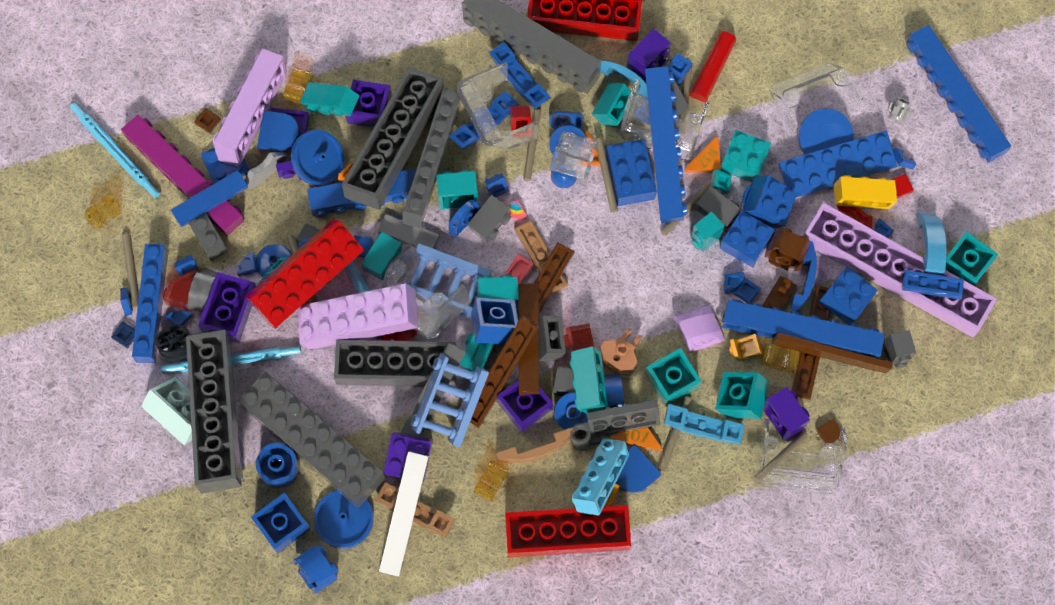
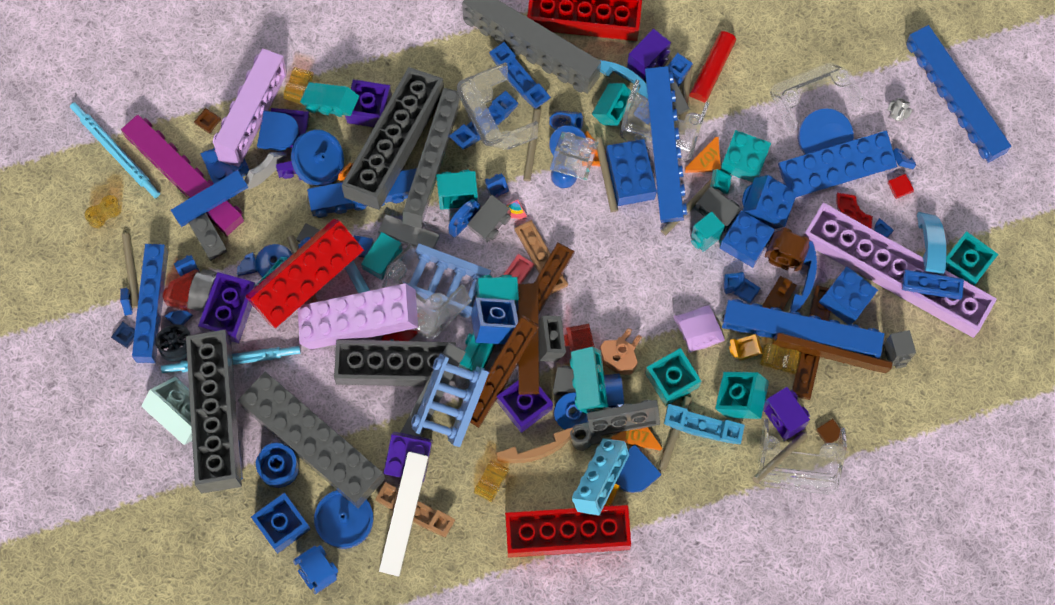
red brick [510,106,532,134] -> none
yellow brick [834,175,897,209] -> none

